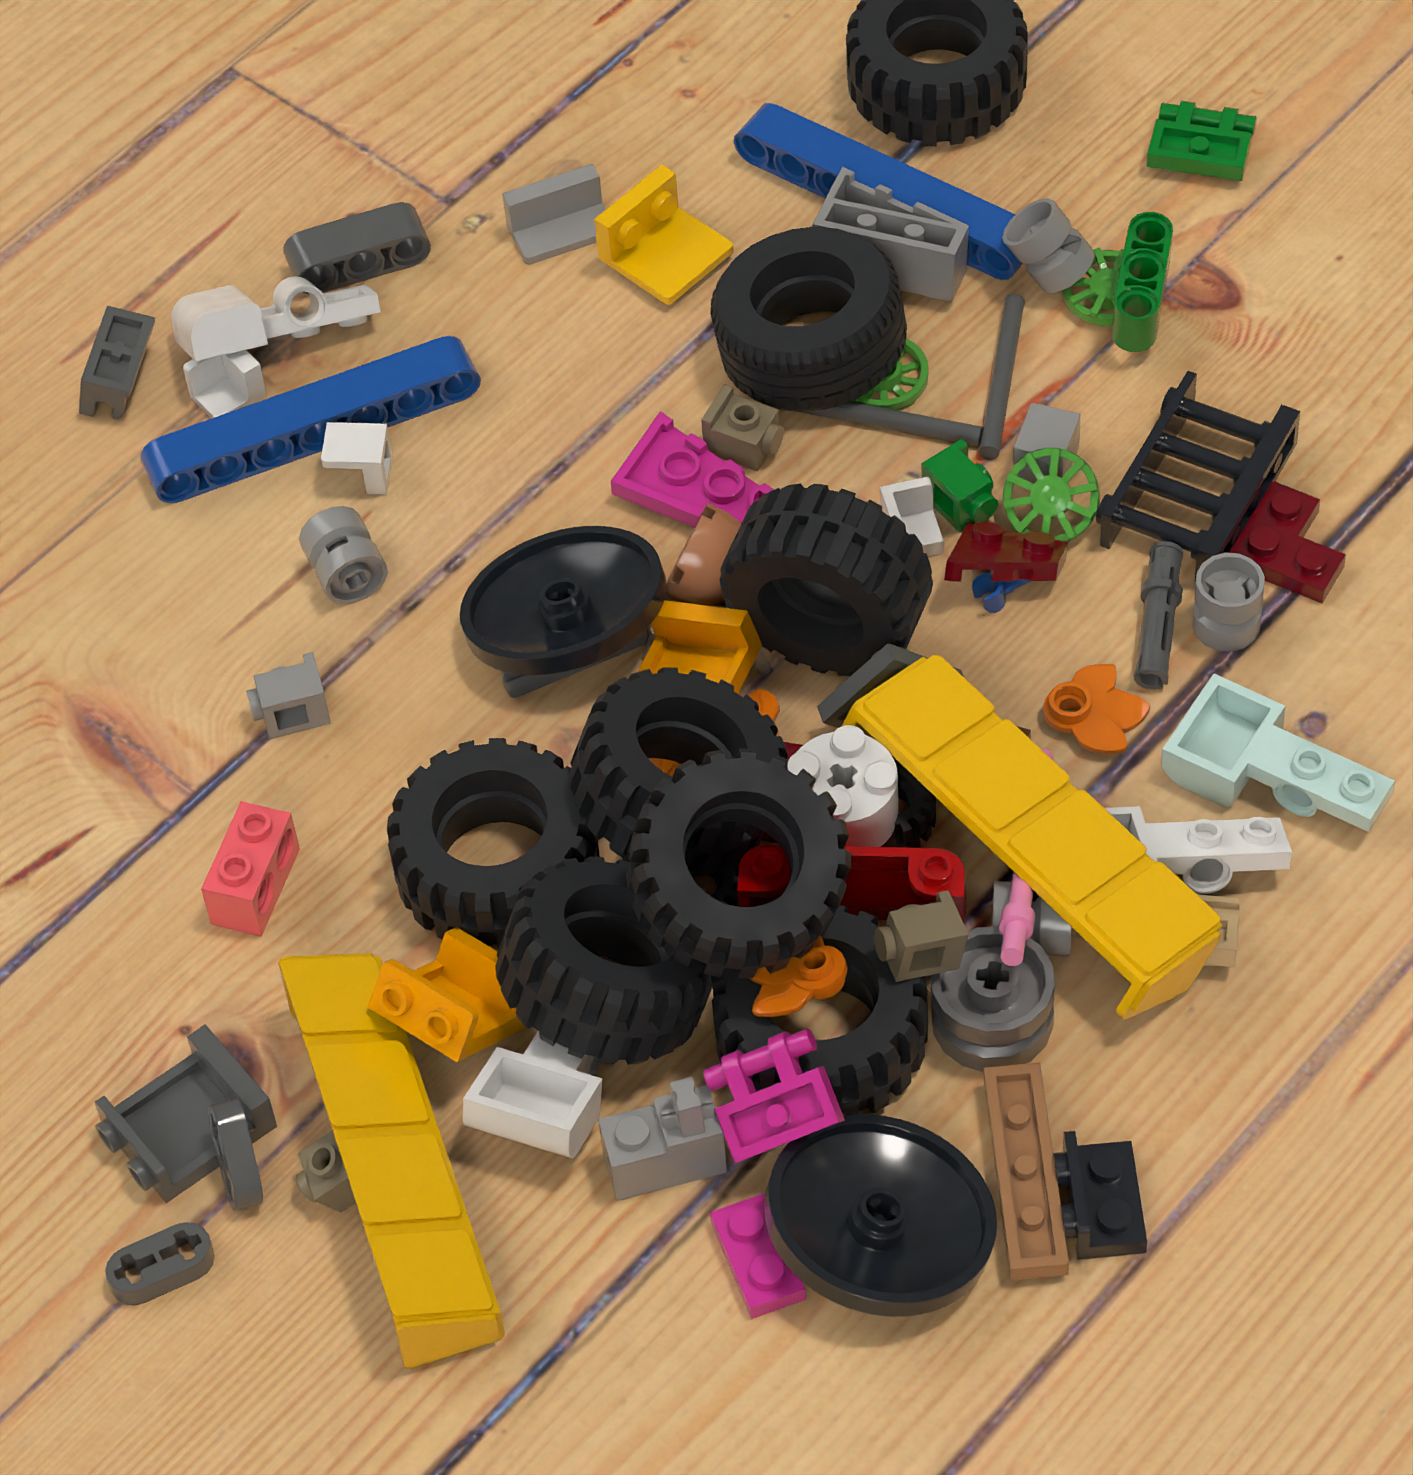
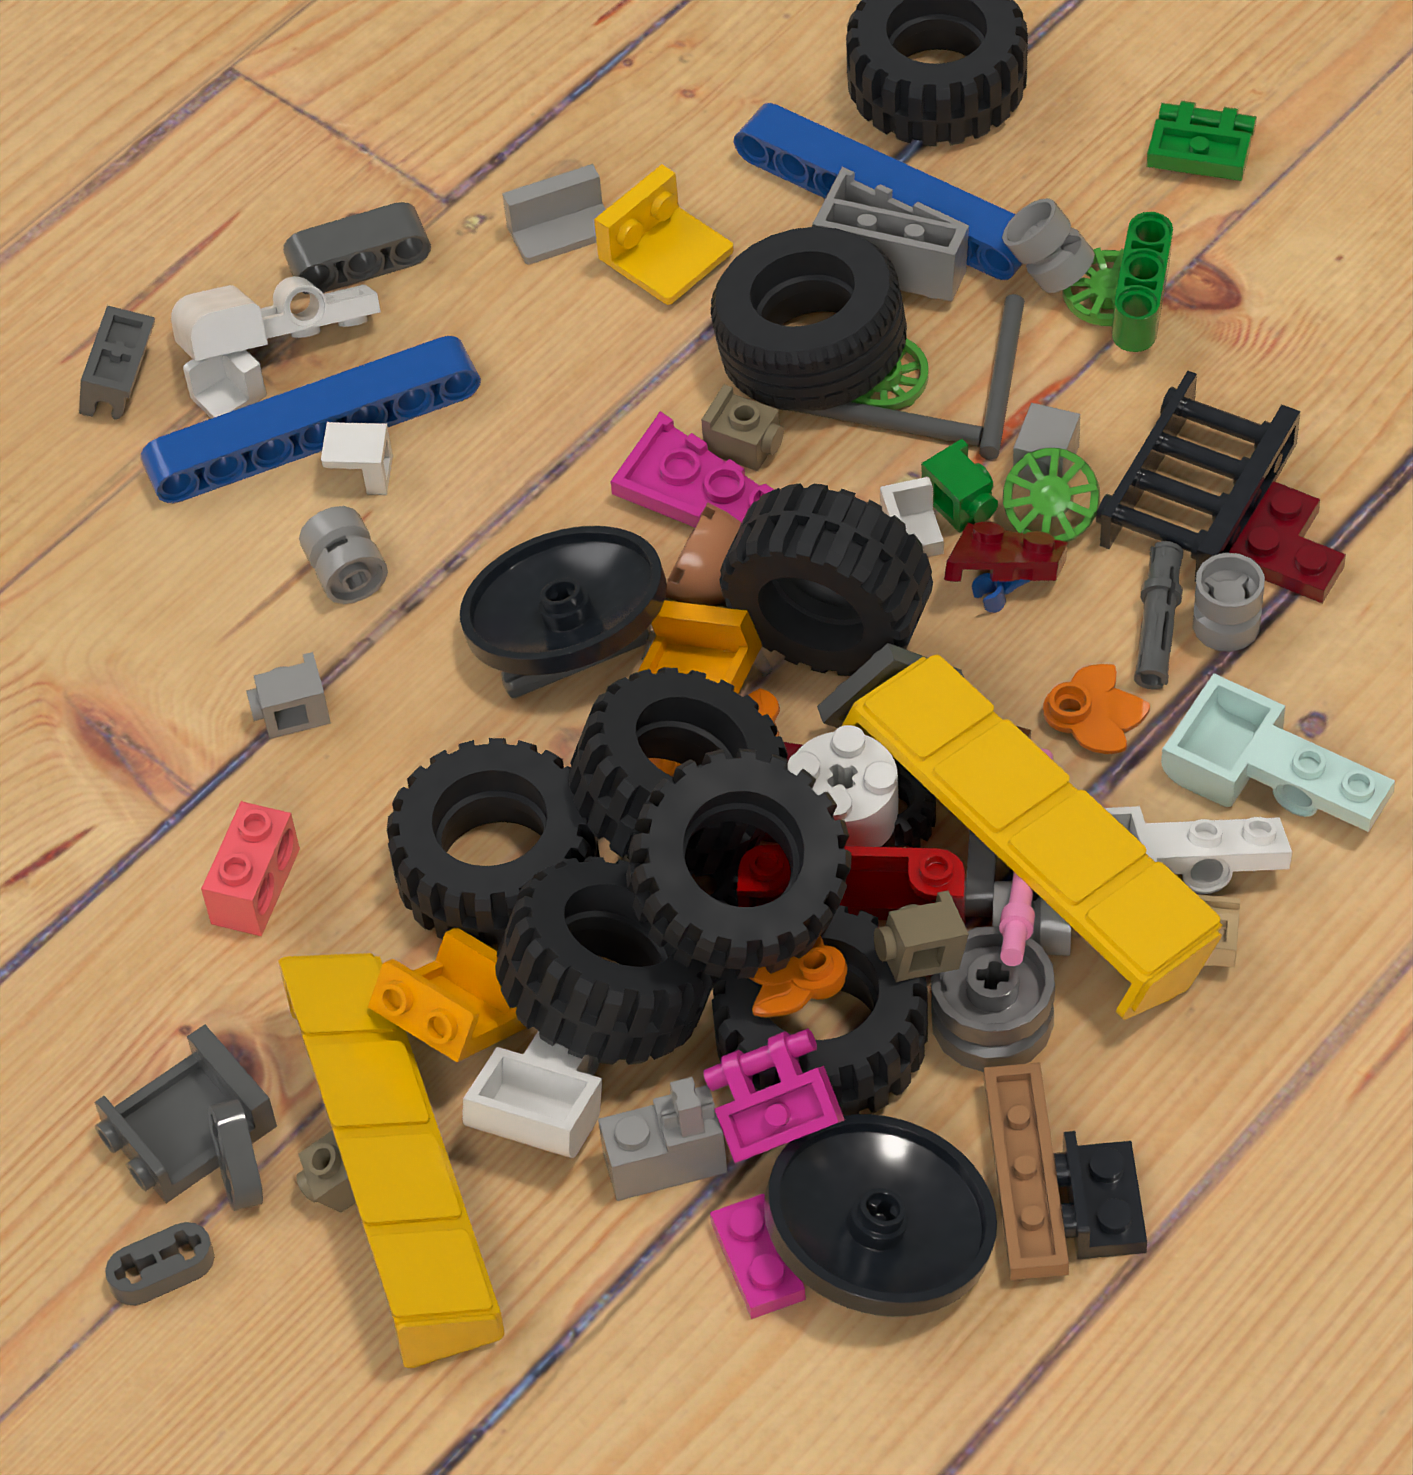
none -> dark grey beam [965,830,997,918]

